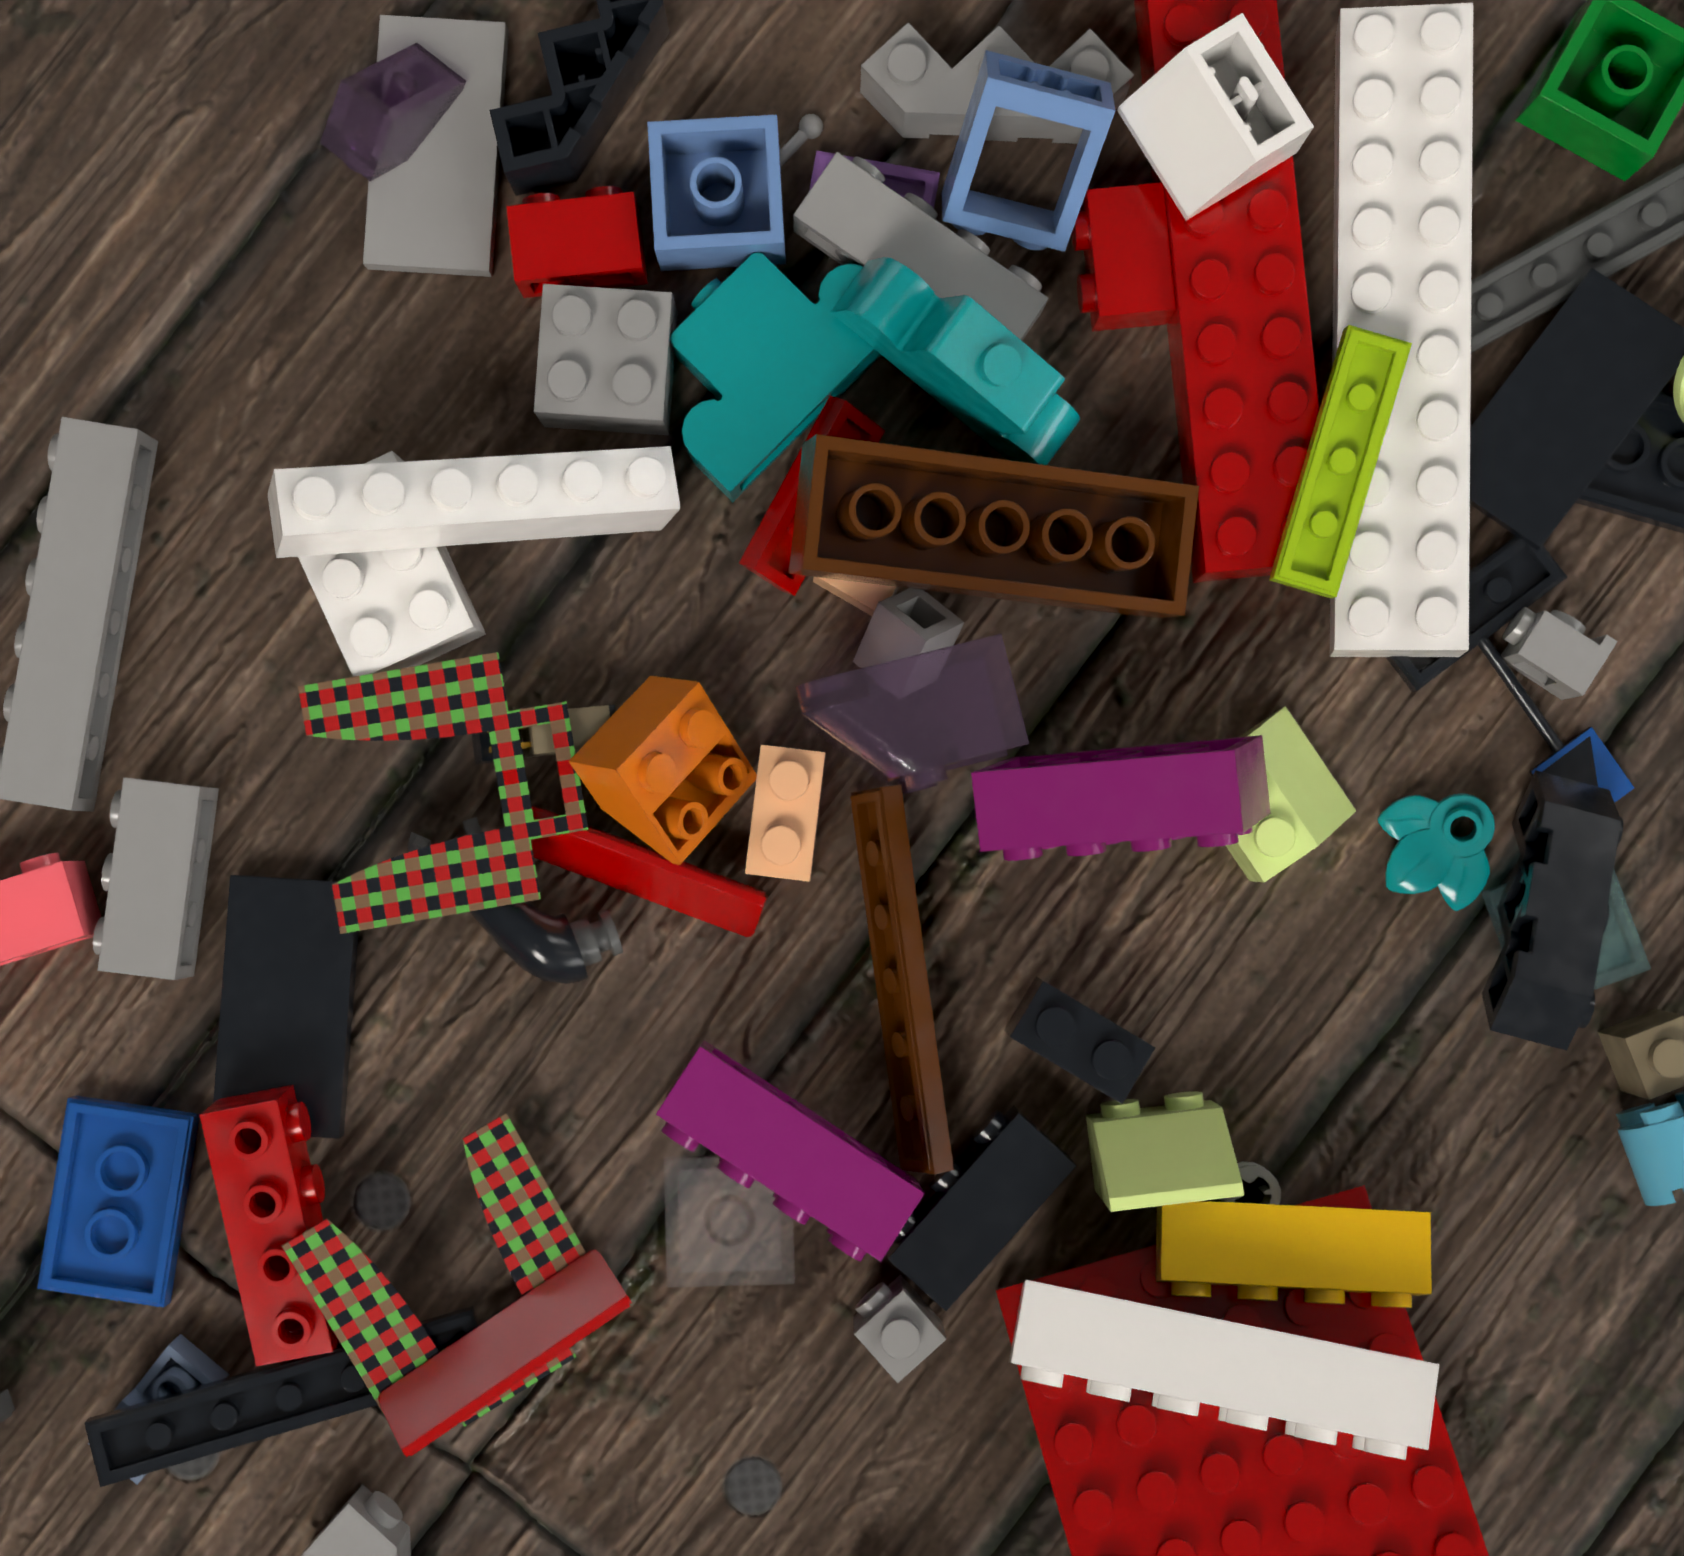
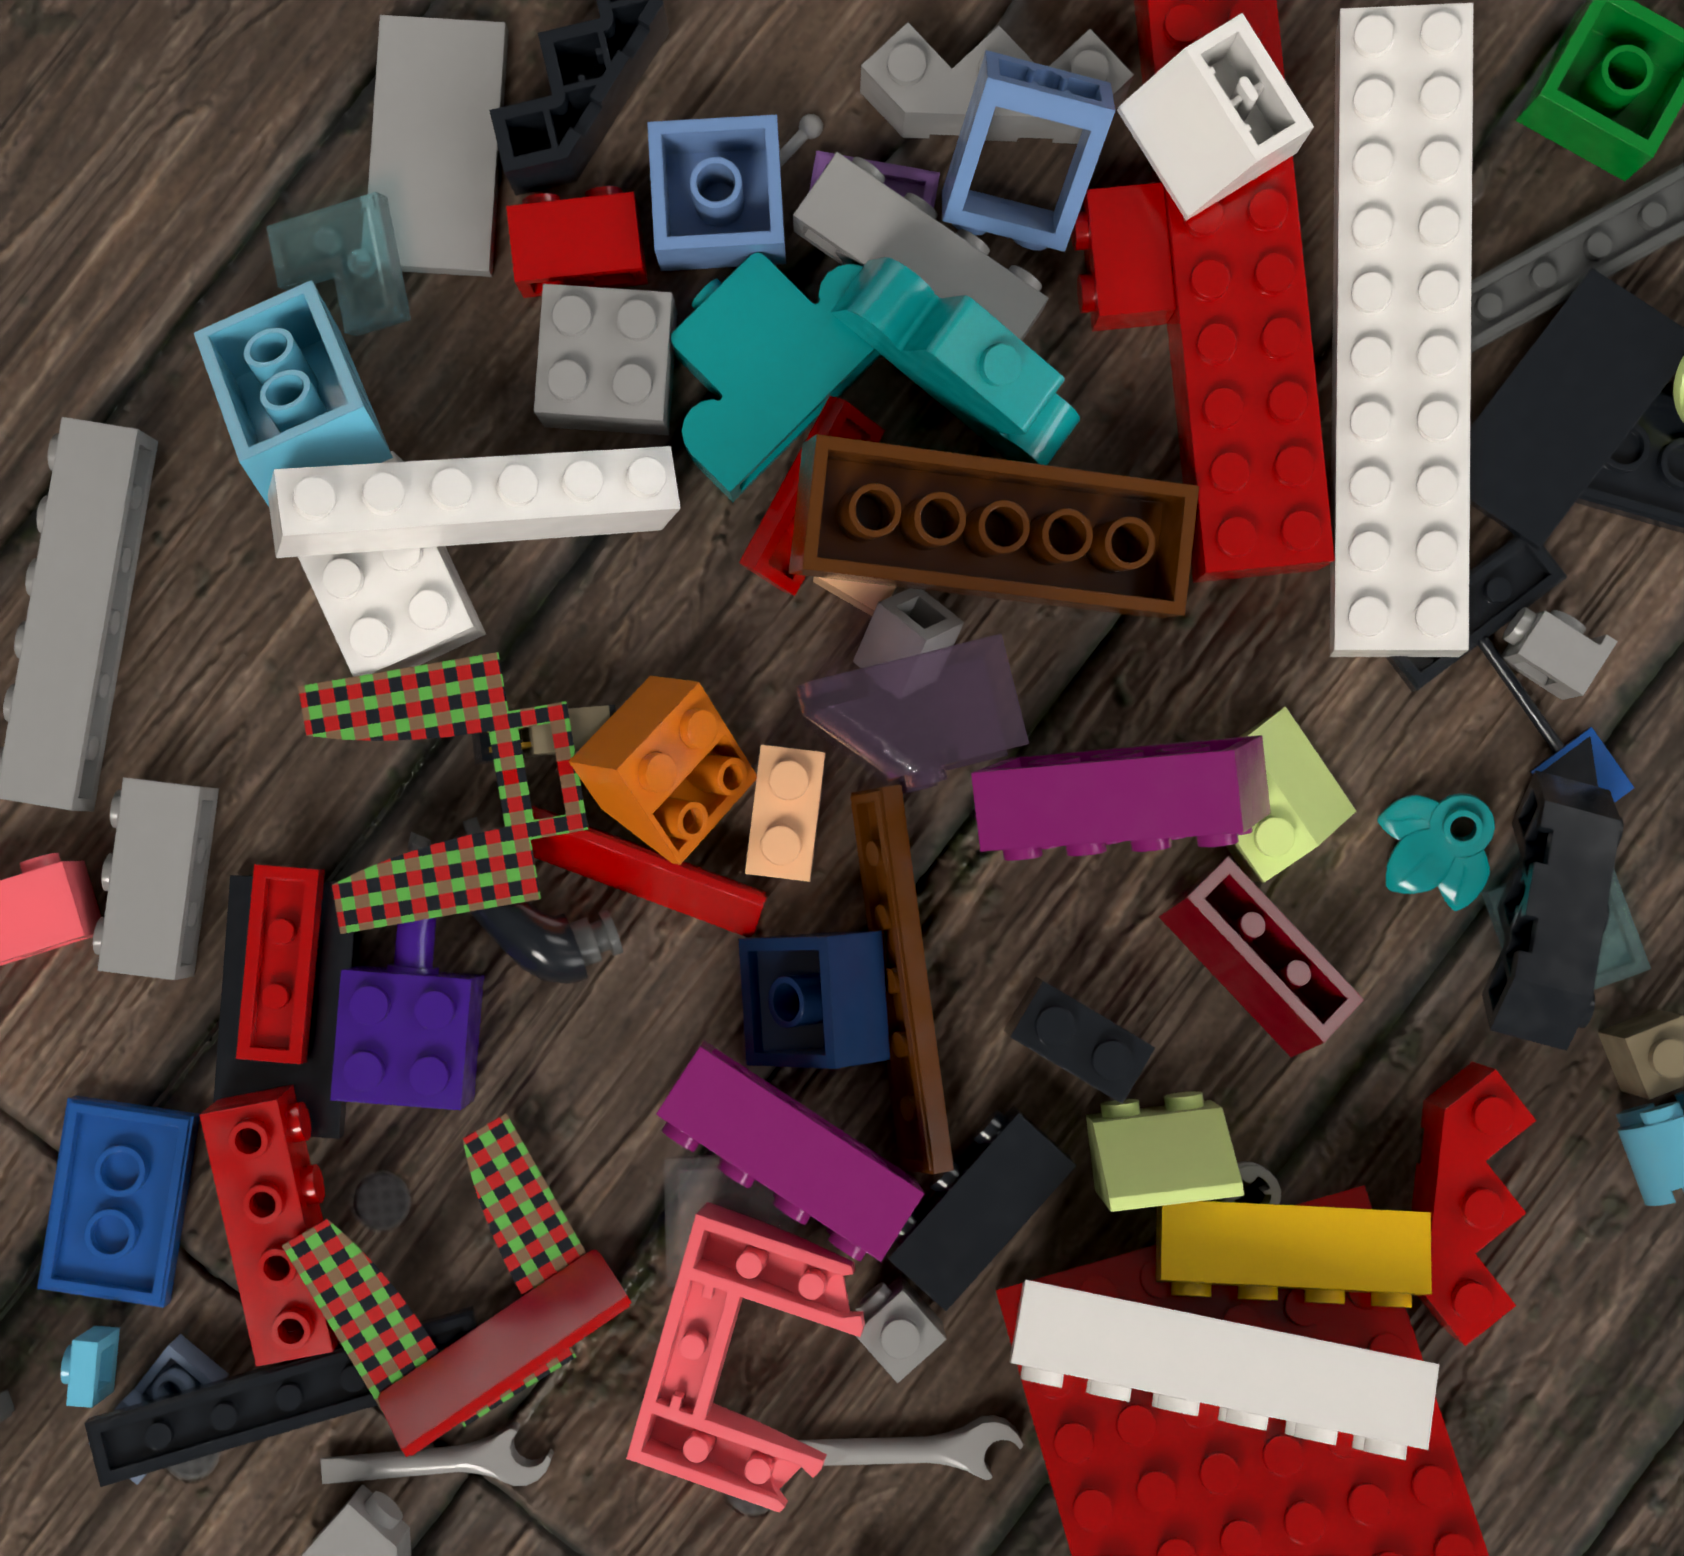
clear purple slope [320,43,466,182] -> none
lime tile [1269,325,1412,599] -> none
none -> medium azure plate [61,1326,120,1408]
none -> medium azure brick [194,280,393,506]
none -> red plate [236,864,325,1064]
none -> clear light blue tile [266,192,411,336]
none -> light grey piece [320,1422,554,1486]
none -> dark purple brick [330,918,484,1110]
none -> coral wedge [626,1202,865,1513]
none -> dark blue slope [738,931,890,1069]
none -> light grey piece [798,1415,1023,1480]
none -> dark red brick [1158,856,1364,1057]
none -> red brick [1411,1061,1537,1347]

